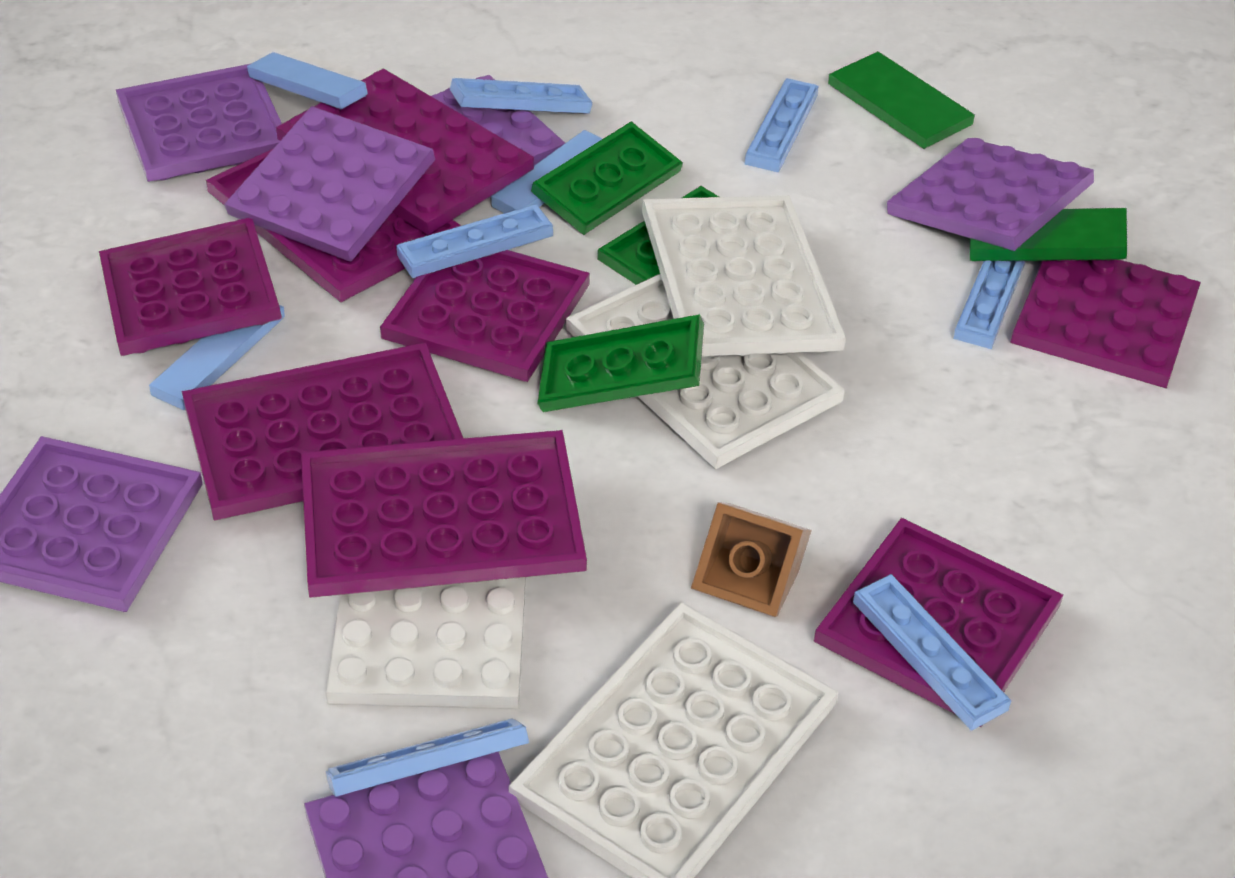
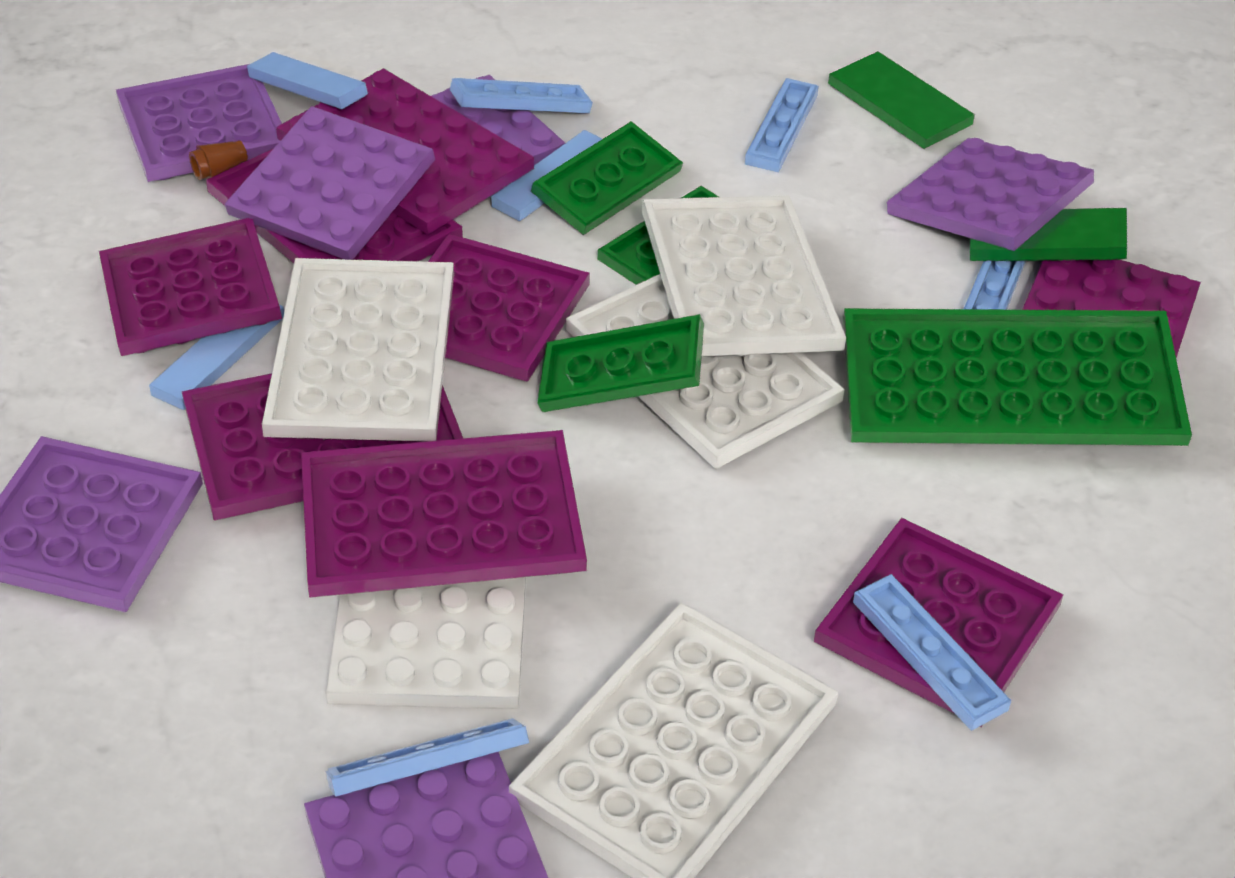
light blue tile [396,204,553,278] -> none
medium nougat slope [691,502,812,617] -> none
none -> dark orange cone [189,140,248,180]
none -> white plate [262,258,454,441]
none -> green plate [843,308,1192,446]

